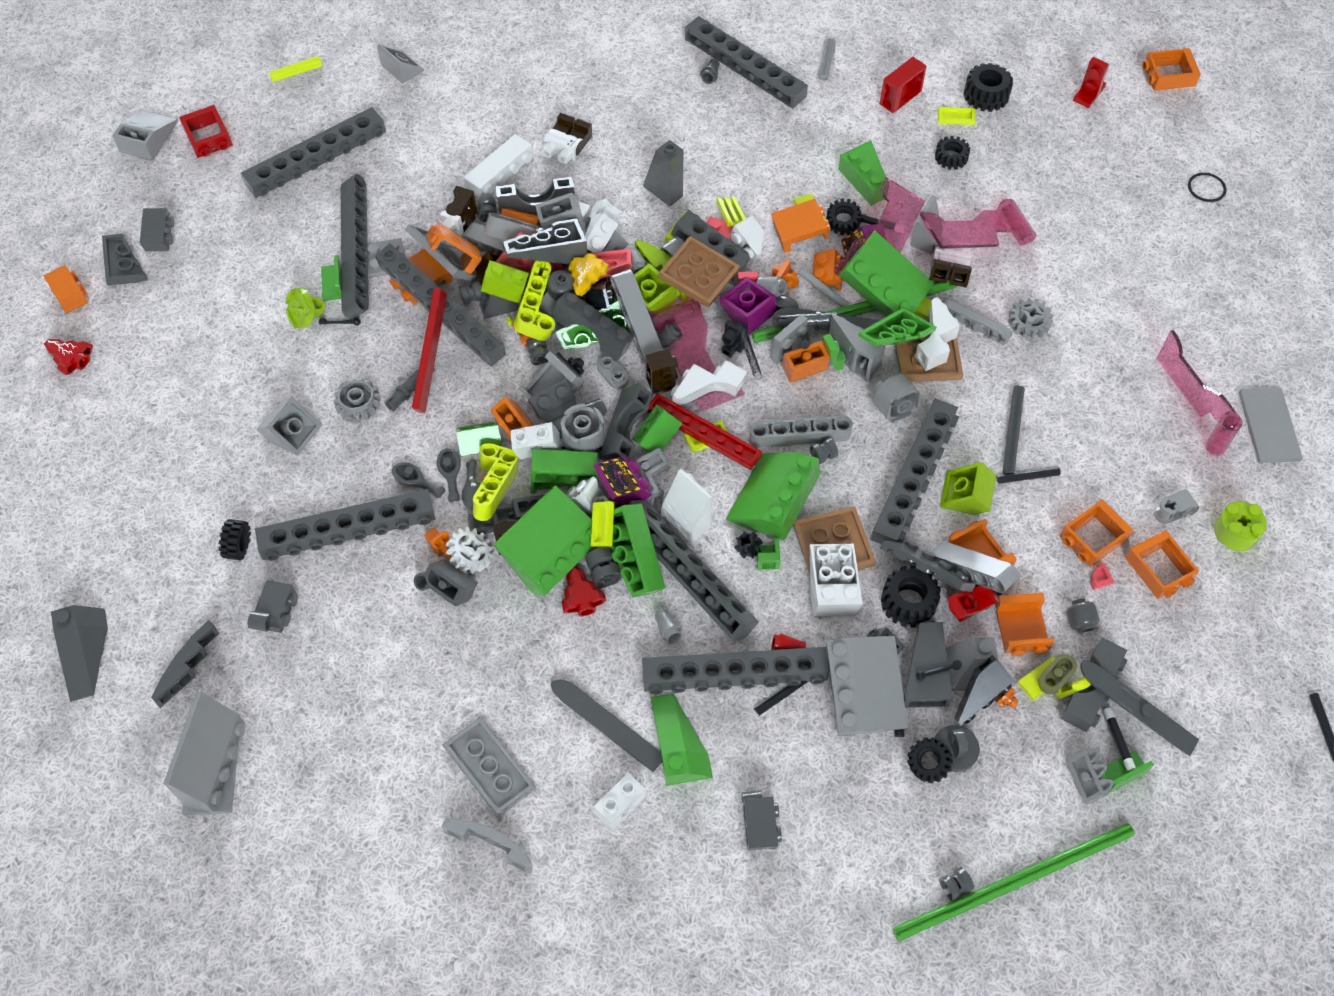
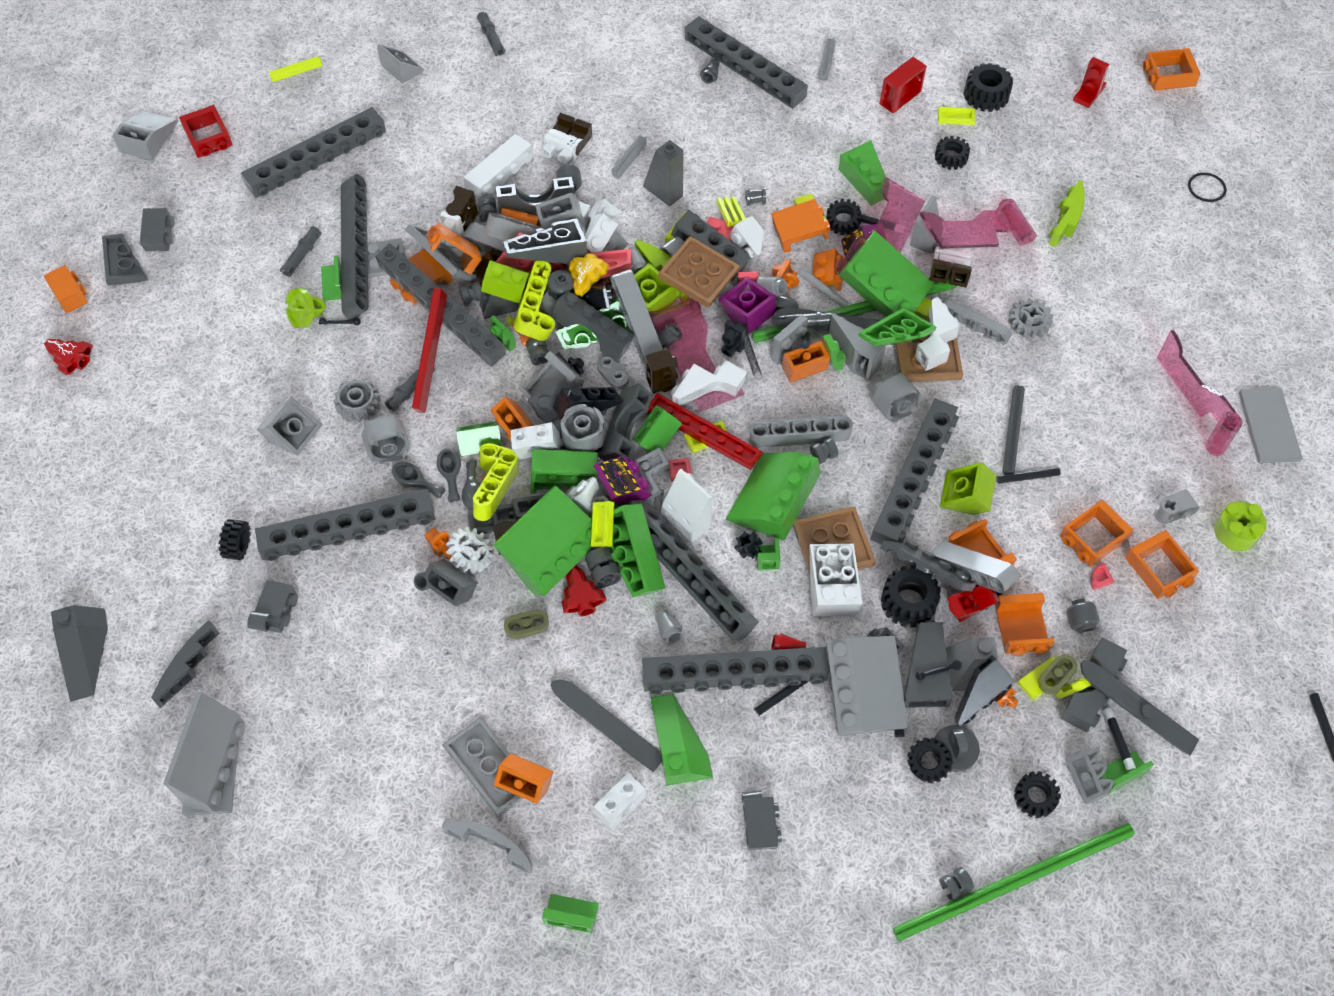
none -> dark grey pin [280,226,322,277]
none -> light grey brick [362,414,410,464]
none -> dark grey pin [477,12,505,56]
none -> bright green slope [490,315,516,352]
none -> orange brick [494,753,554,804]
none -> olive plate [504,610,549,639]
none -> bright green panel [542,894,598,933]
none -> black slope [553,387,623,419]
none -> dark grey head [556,164,582,192]
none -> light grey axle [611,135,647,178]
none -> coral tile [668,458,692,481]
none -> dark grey bush [745,187,766,206]
none -> black tyre [1014,771,1061,818]
none -> lime slope [1049,180,1085,247]

